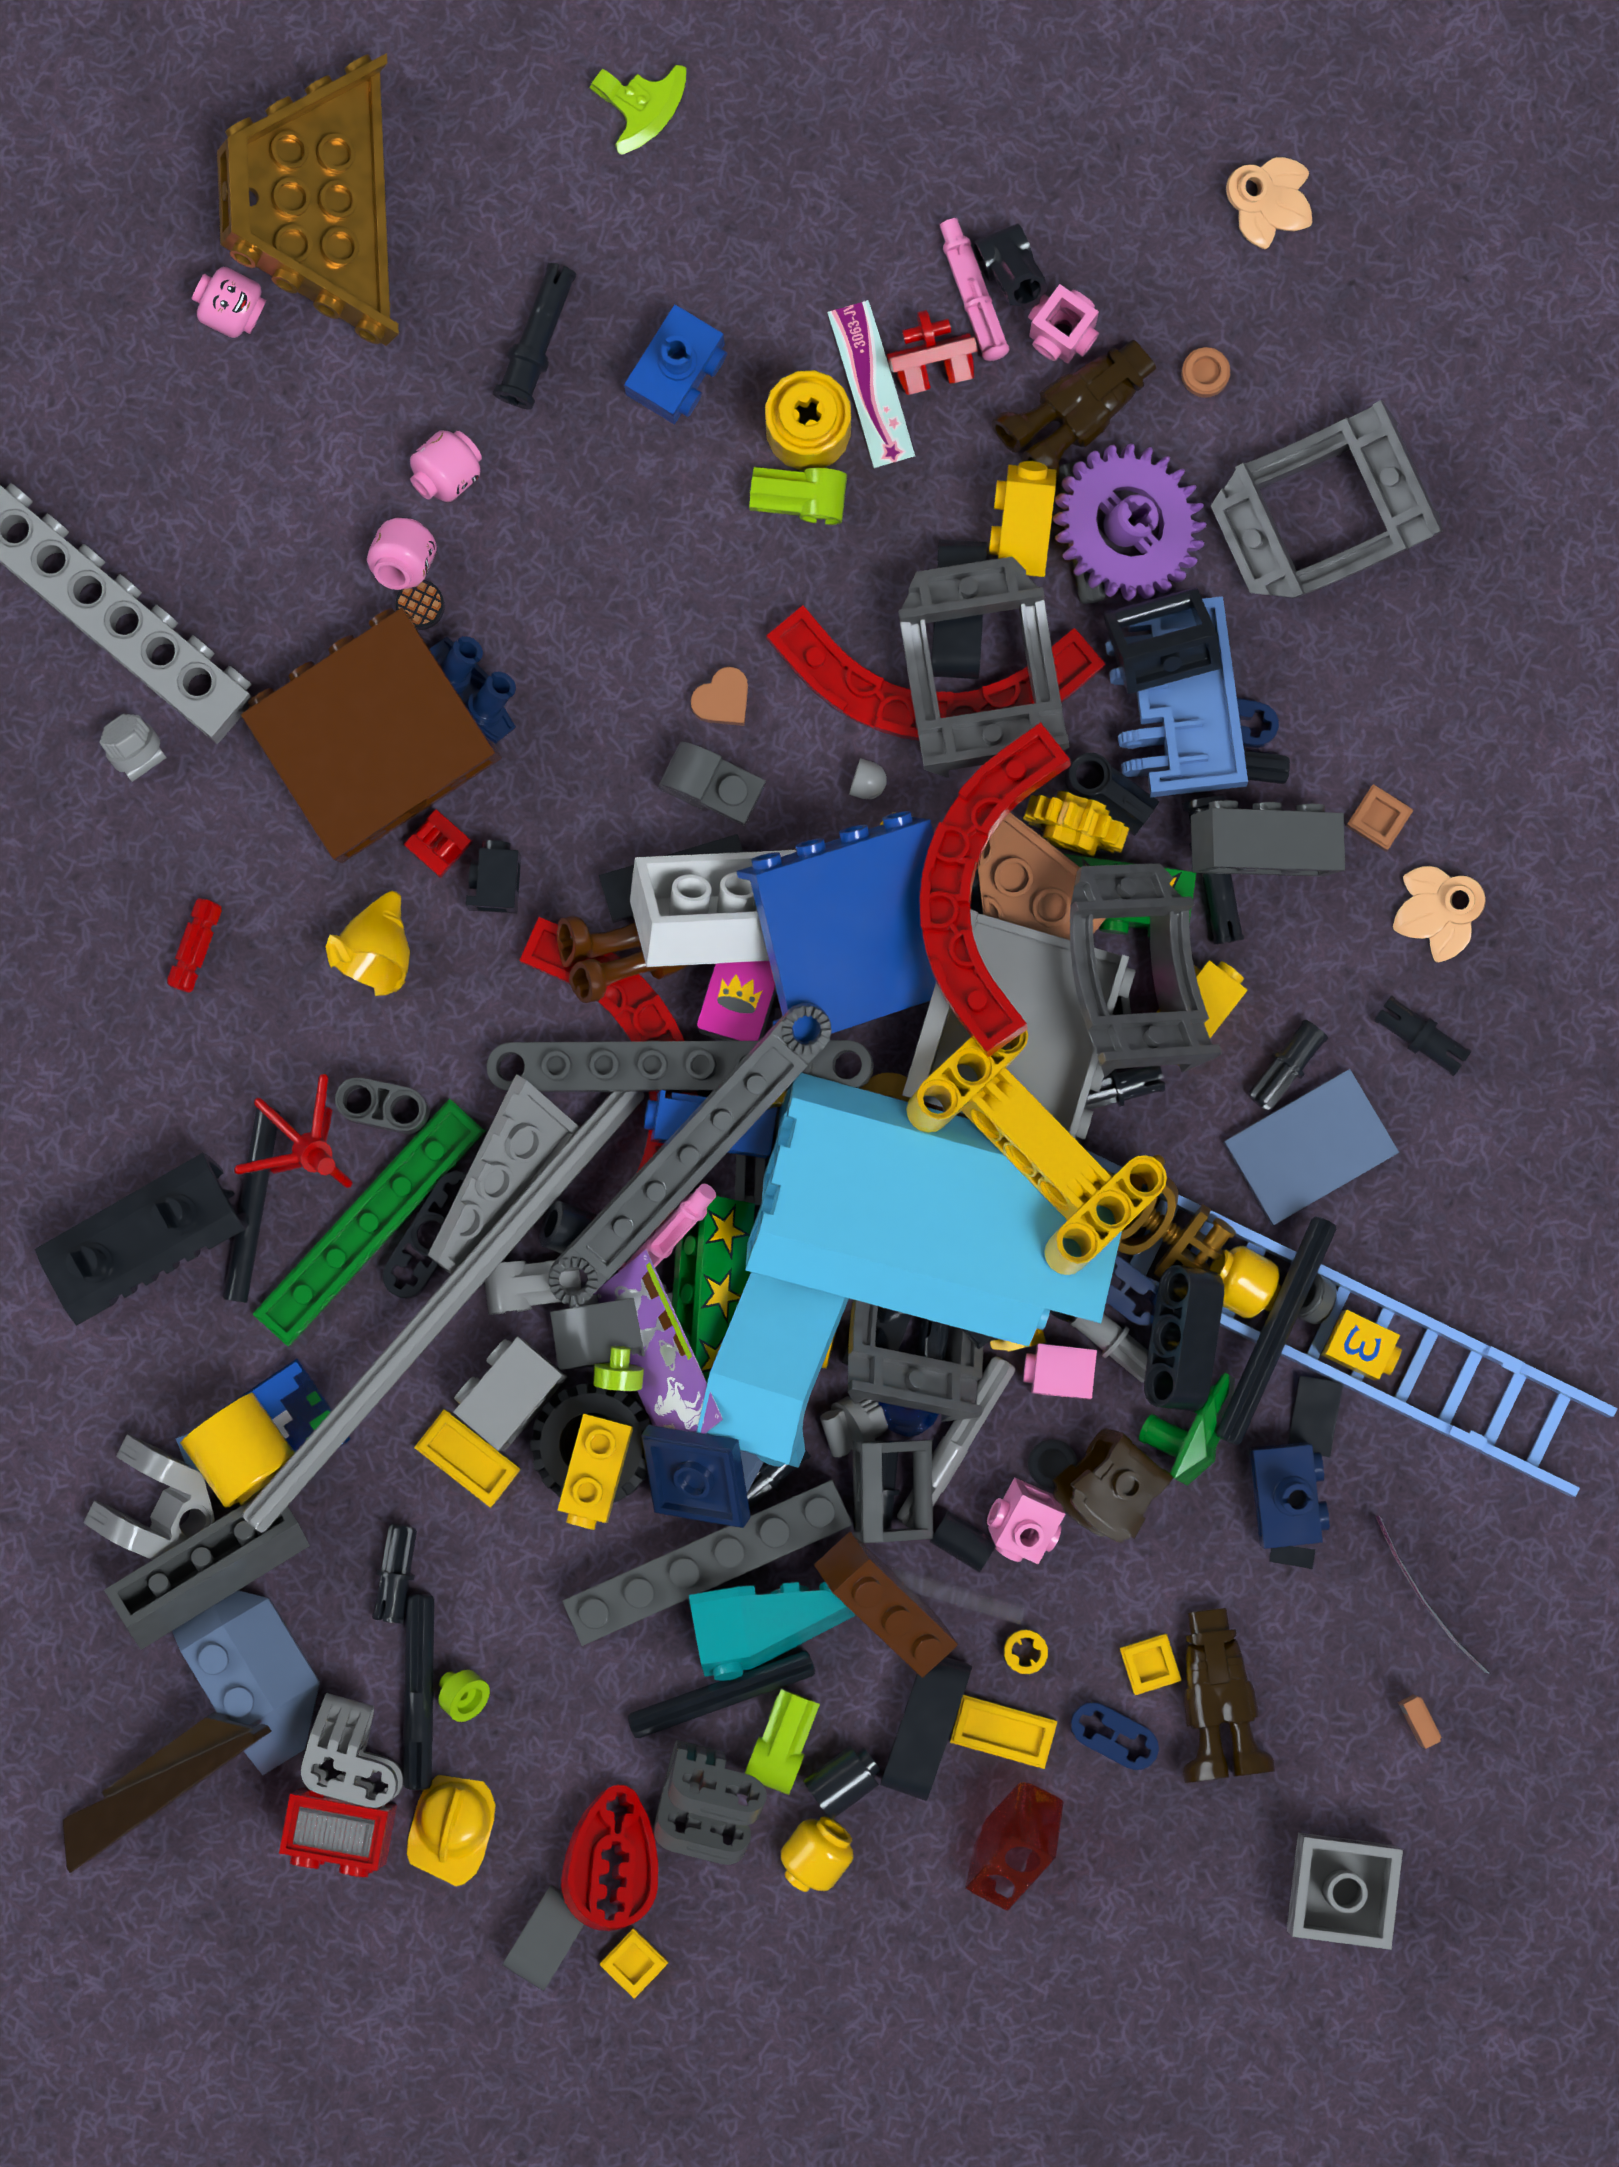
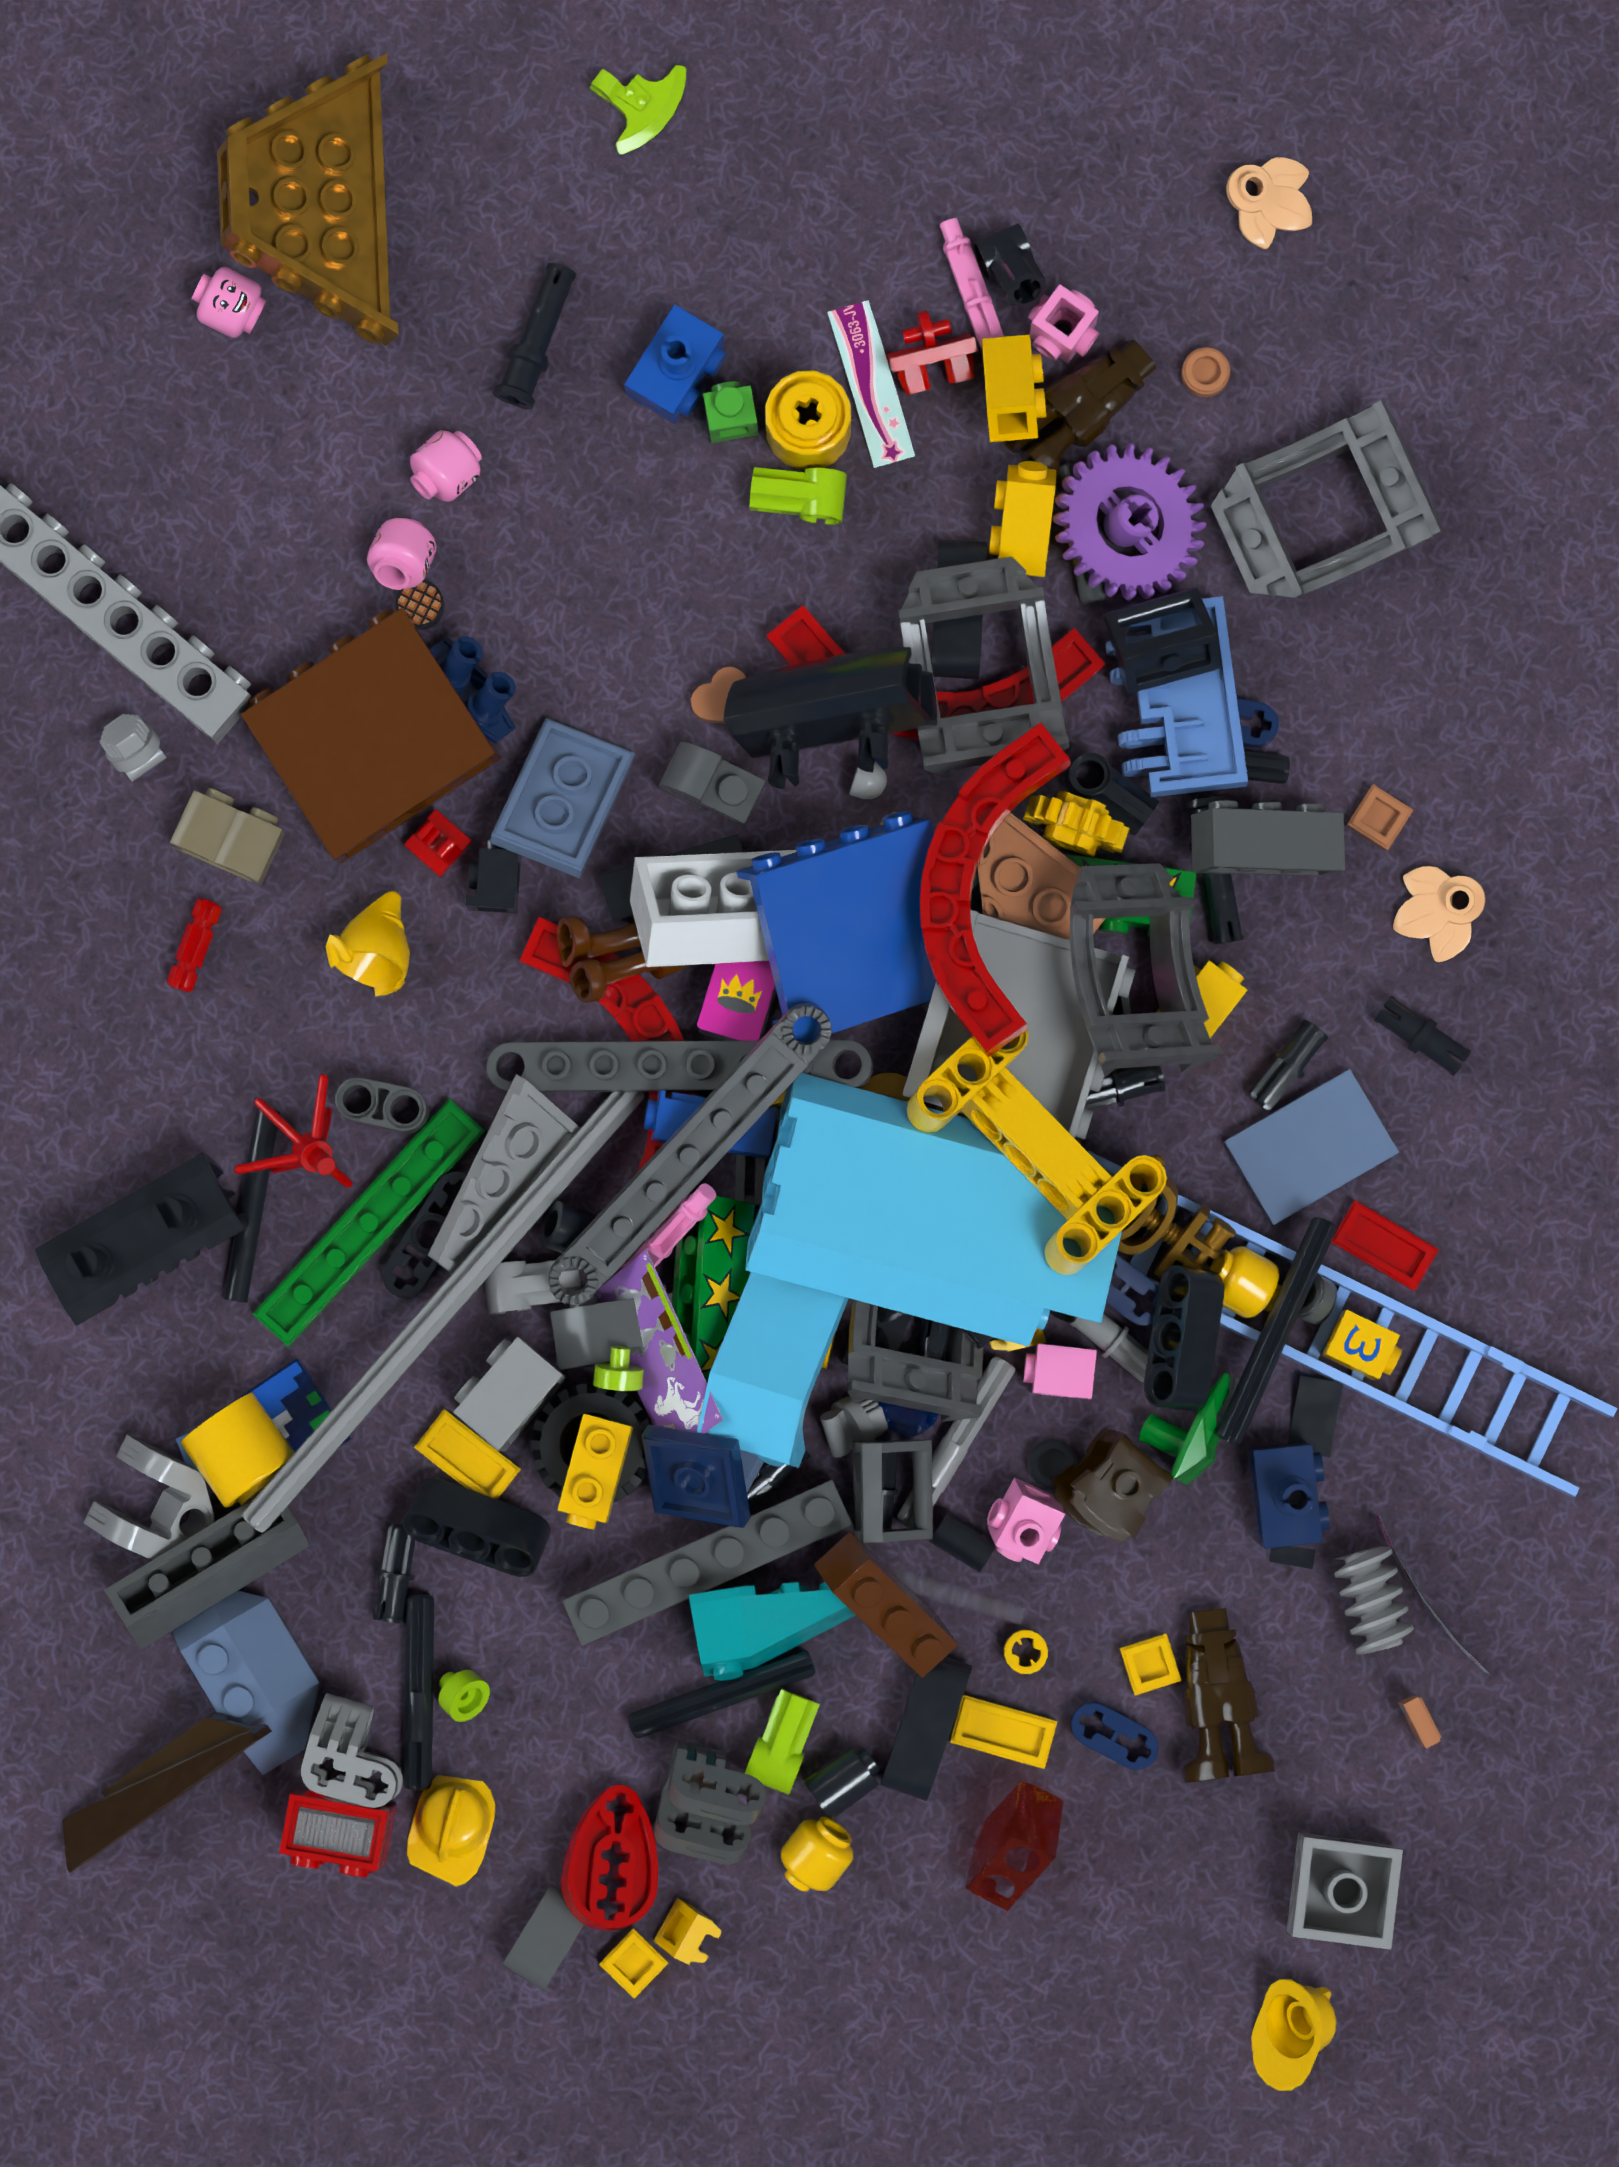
none -> dark tan brick [170,788,285,886]
none -> black beam [402,1478,551,1577]
none -> sand blue tile [490,718,635,879]
none -> yellow tile [653,1898,721,1965]
none -> bright green brick [703,381,758,443]
none -> black piece [723,647,937,789]
none -> yellow brick [982,334,1046,442]
none -> yellow piece [1251,1979,1337,2091]
none -> red tile [1331,1200,1439,1292]
none -> light grey piece [1334,1546,1414,1655]

